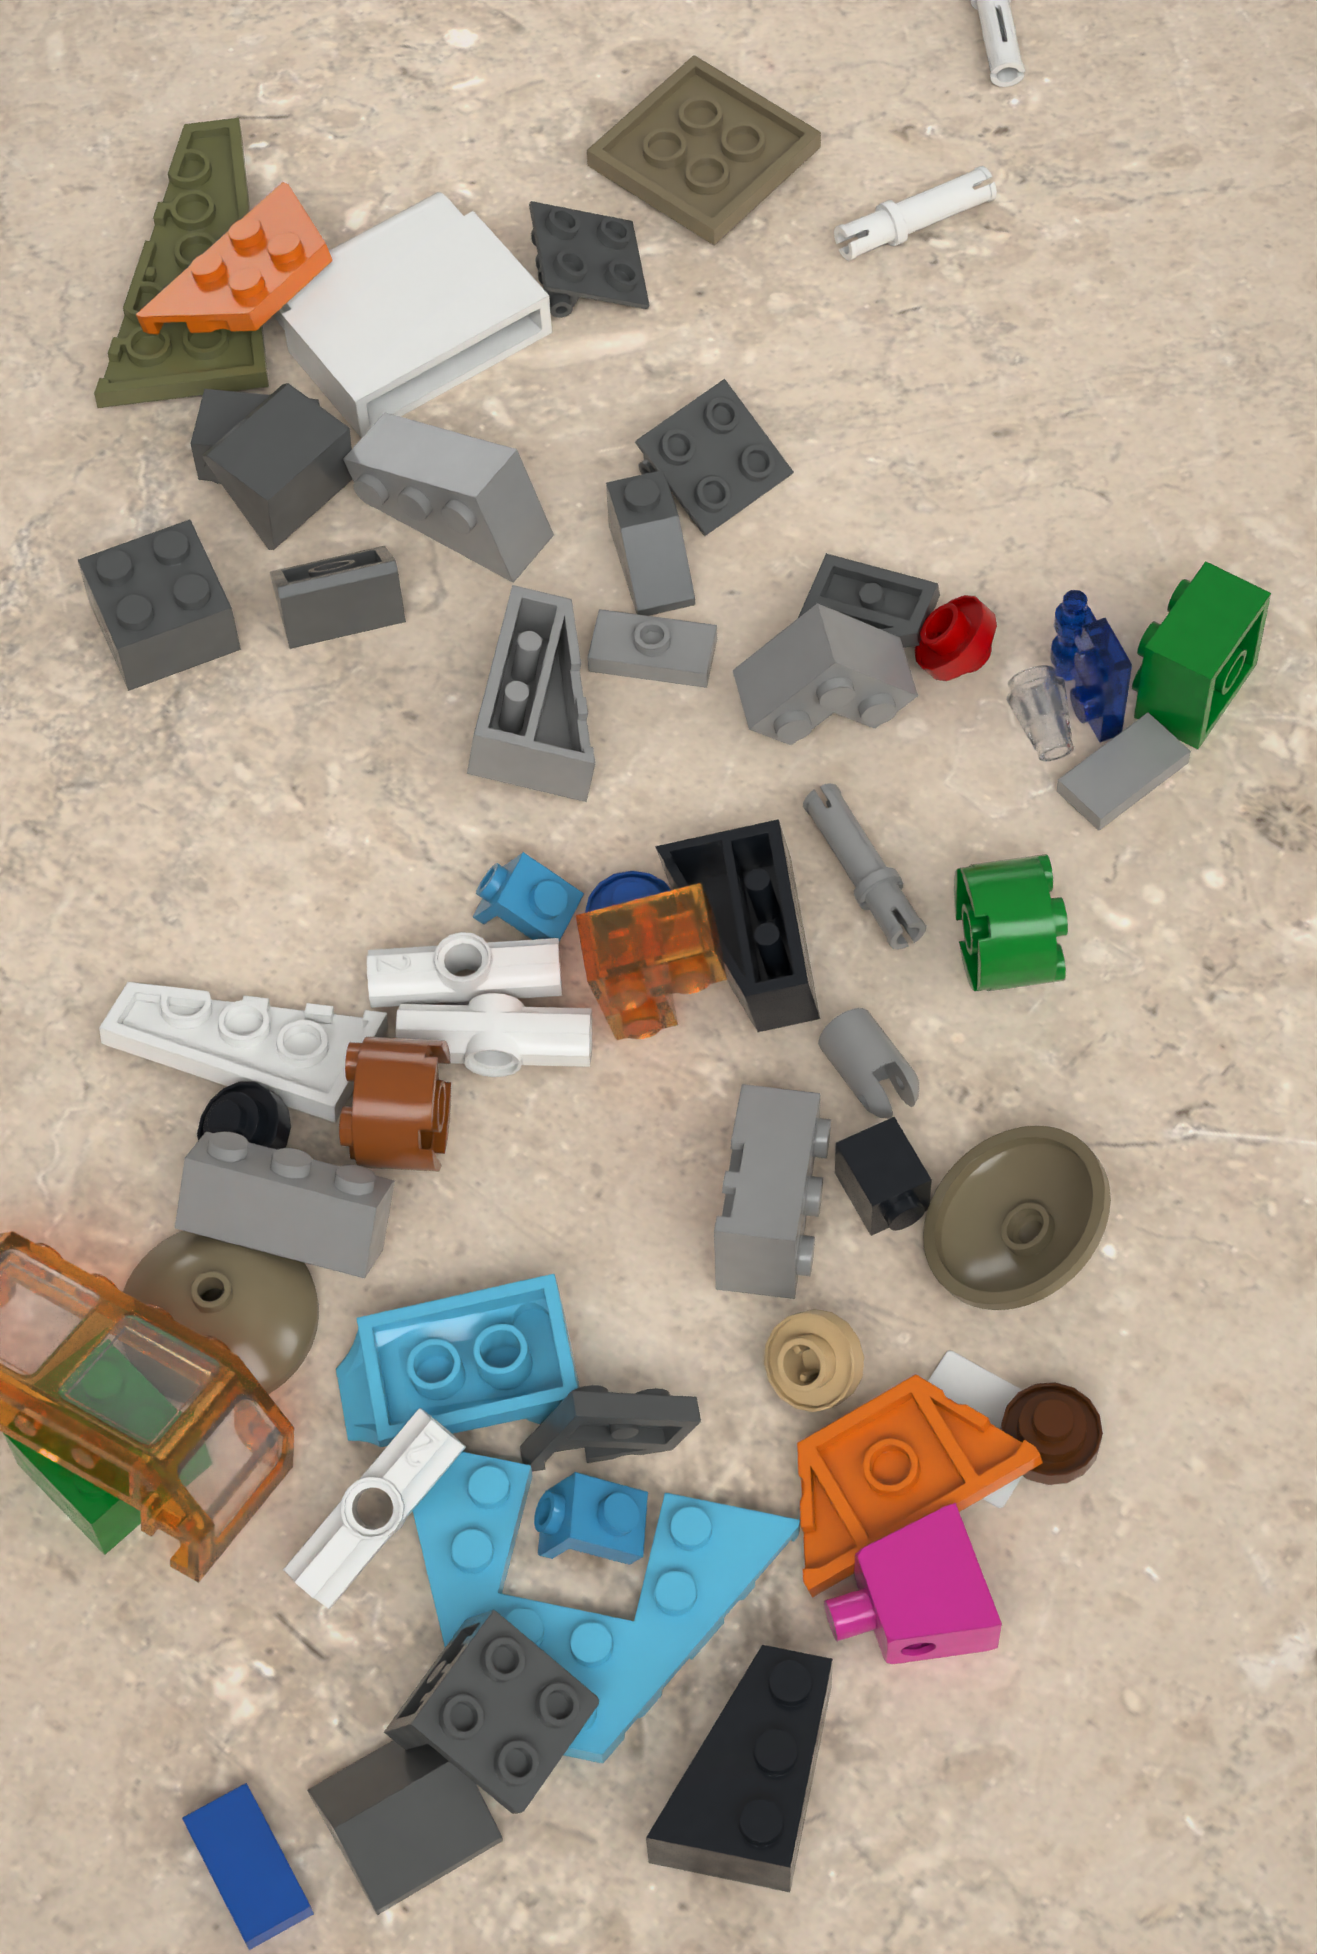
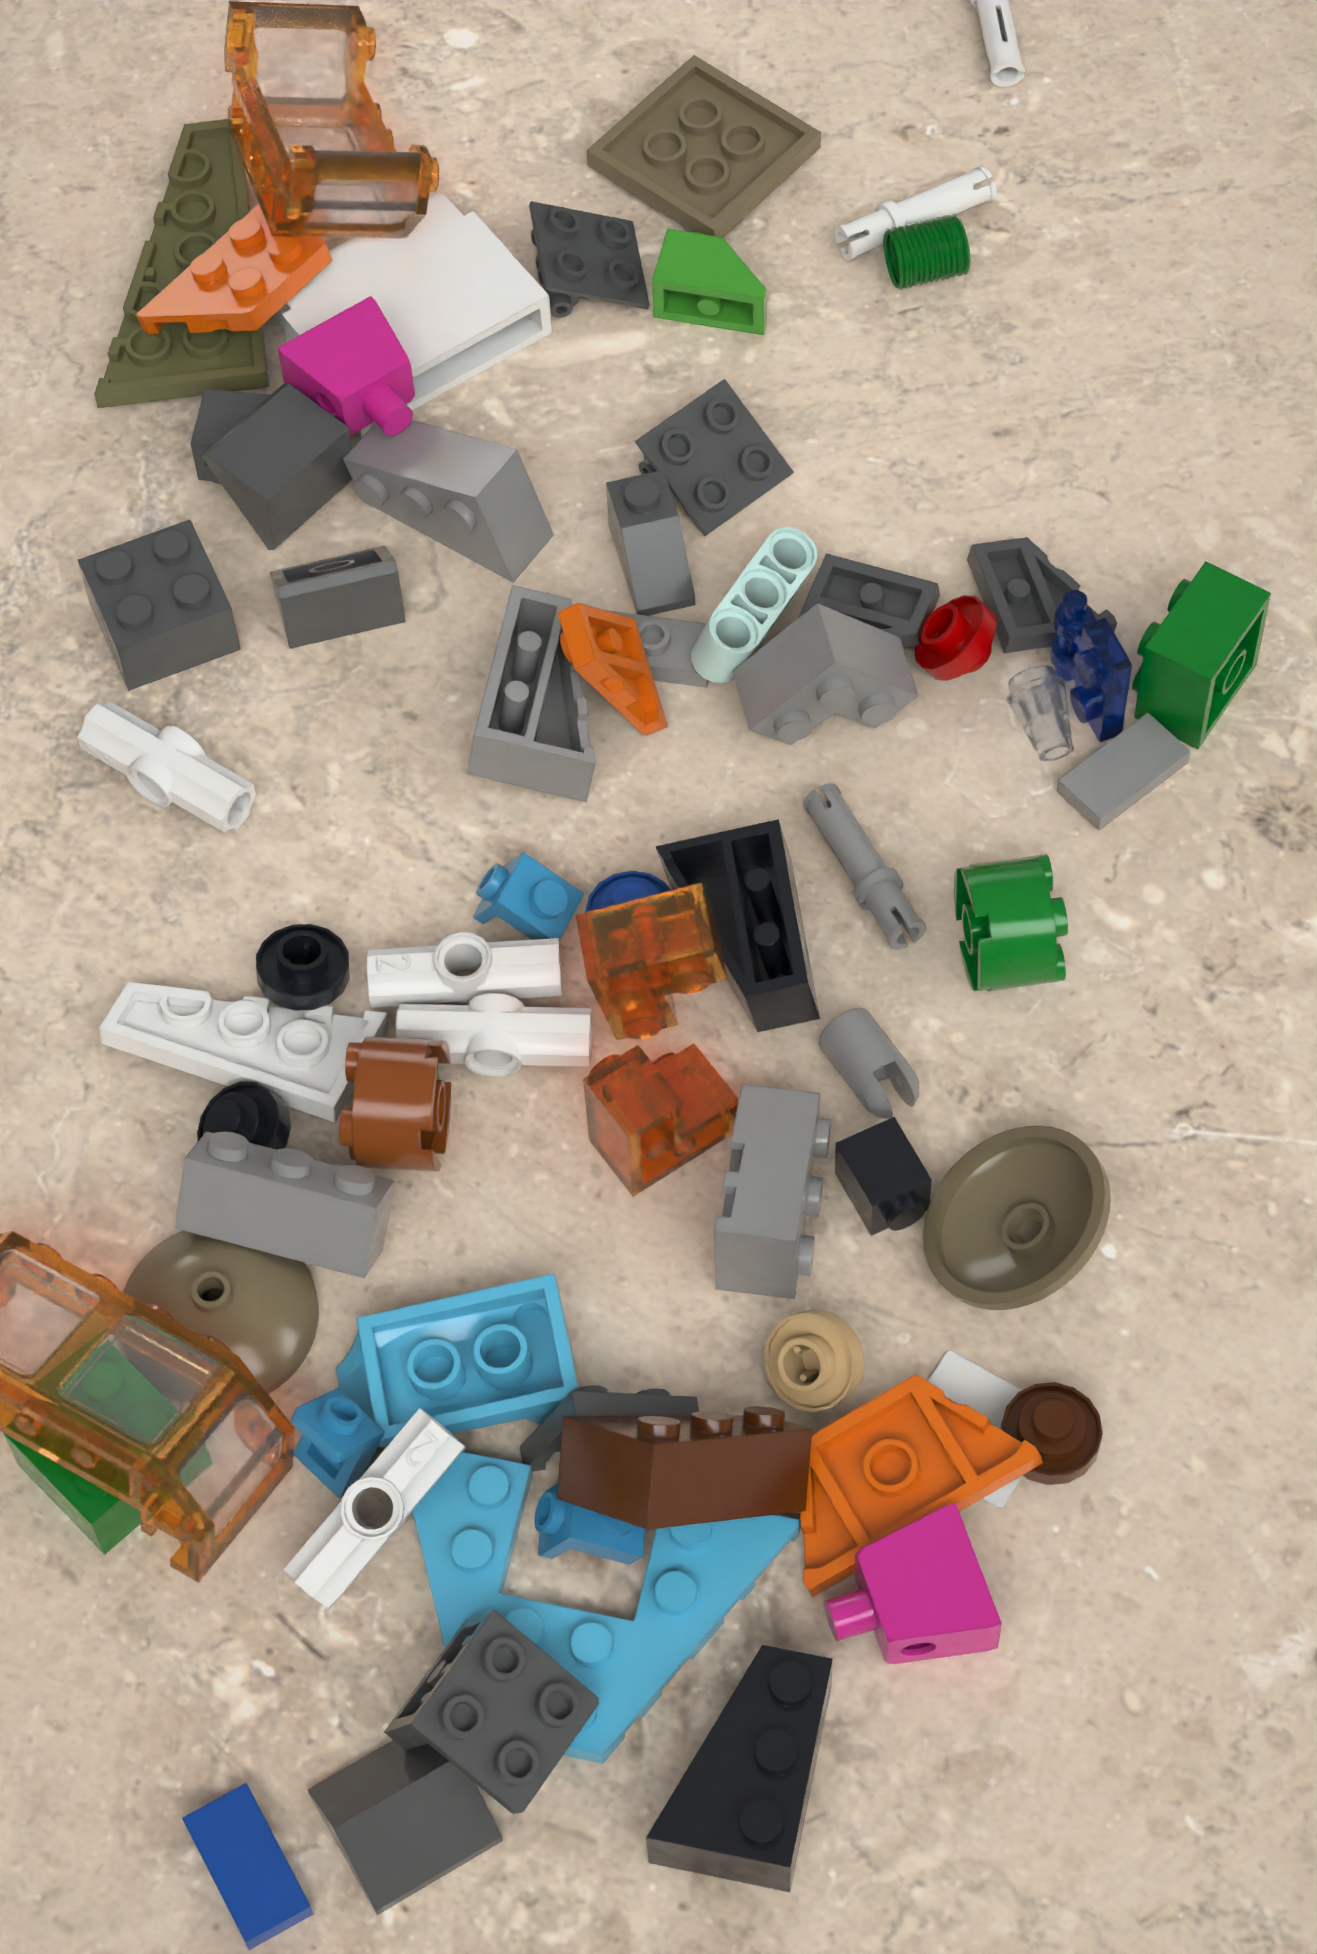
none -> white piece [77,701,257,833]
none -> windscreen [224,1,439,238]
none -> black plate [256,924,350,1011]
none -> dark pink torso [278,296,415,436]
none -> dark azure bracket [291,1388,385,1499]
none -> orange wing [557,603,668,736]
none -> reddish brown wedge [557,1406,812,1530]
none -> clear orange brick [583,1043,739,1197]
none -> bright green slope [652,229,766,335]
none -> light aqua beam [690,527,817,684]
none -> green piece [883,214,971,290]
none -> dark grey wing [967,537,1117,653]

